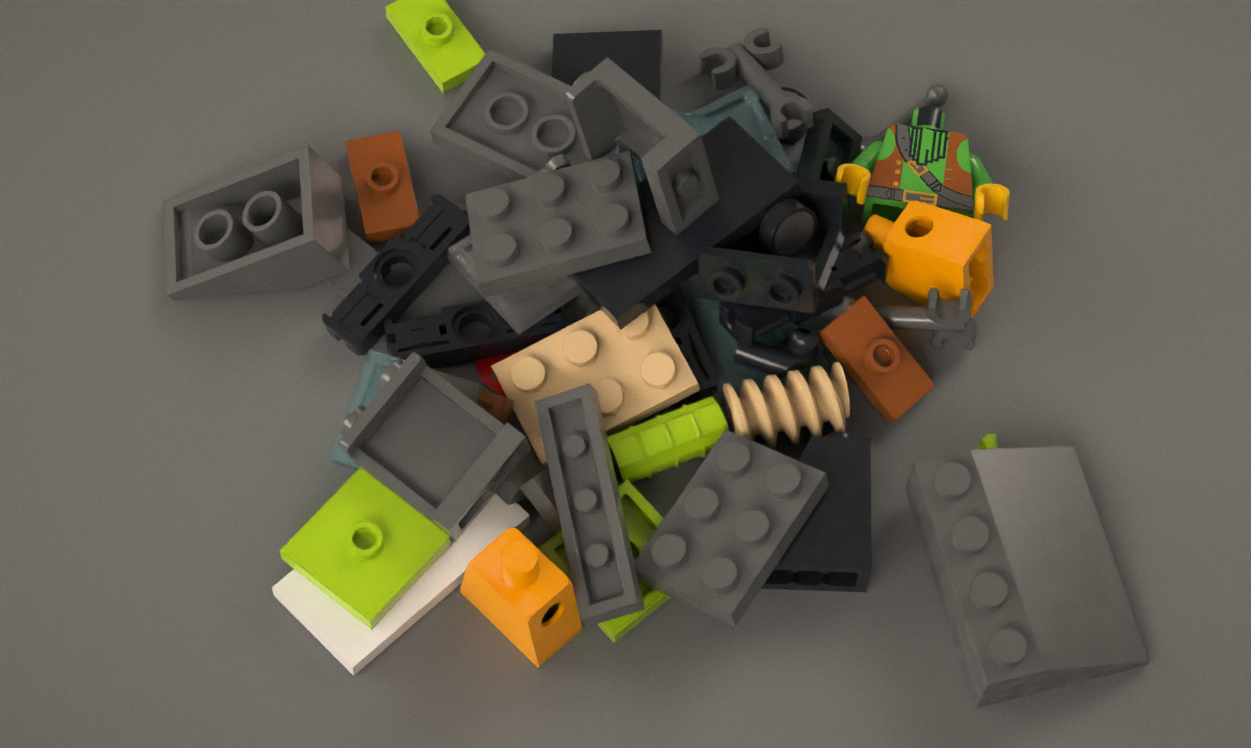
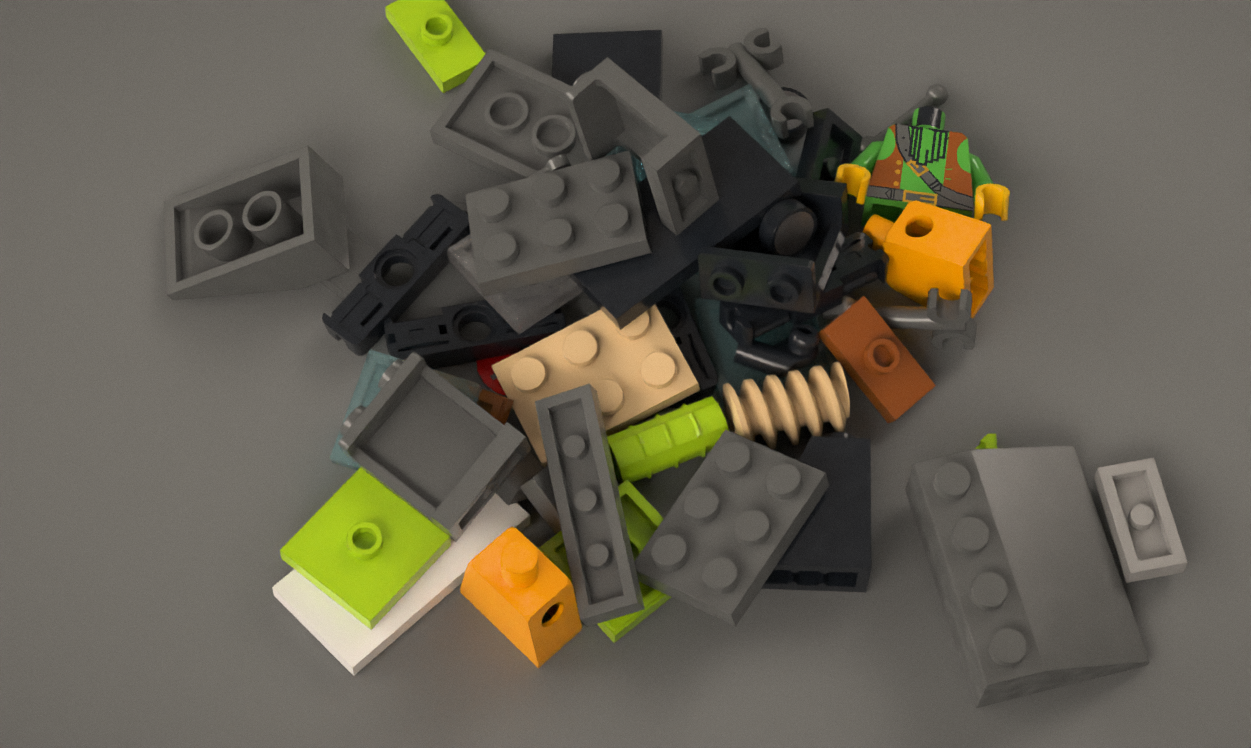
dark orange plate [346,131,420,244] -> none
none -> light grey plate [1094,457,1188,583]

